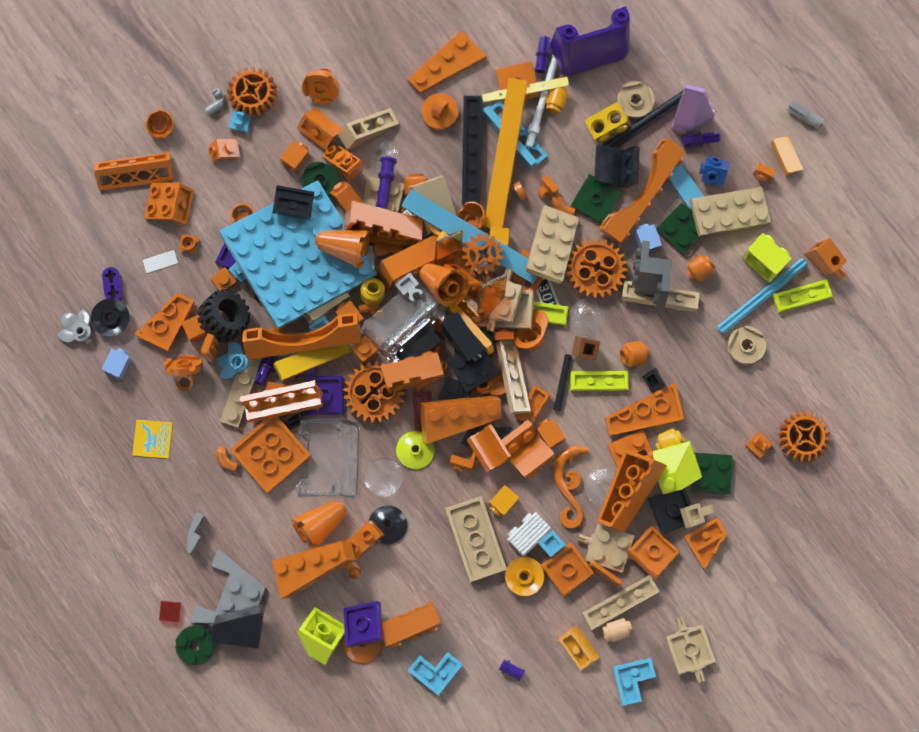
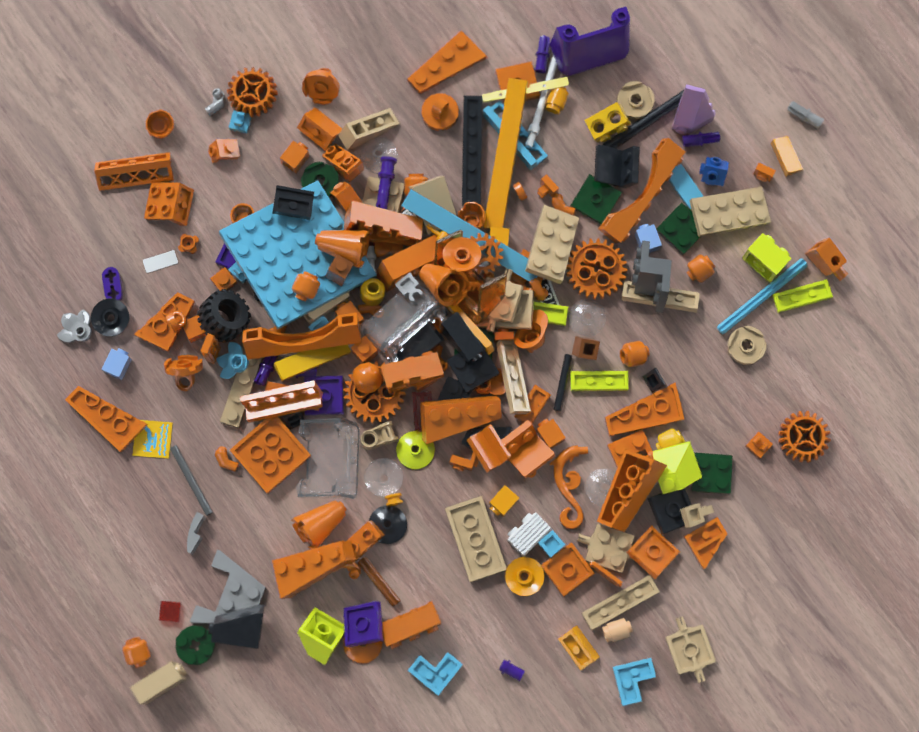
none -> orange wing [65,386,148,452]
none -> orange head [122,637,151,668]
none -> tan brick [130,661,187,705]
none -> orange tile [165,311,186,332]
none -> dark grey bar [170,445,213,516]
none -> orange head [292,271,320,302]
none -> dark orange brick [325,254,354,286]
none -> orange hair [352,362,383,394]
none -> dark orange axle [358,557,400,607]
none -> tan piece [361,421,399,450]
none -> light orange bush [384,493,403,506]
none -> orange dish [443,237,481,272]
none -> orange arm [529,278,548,301]

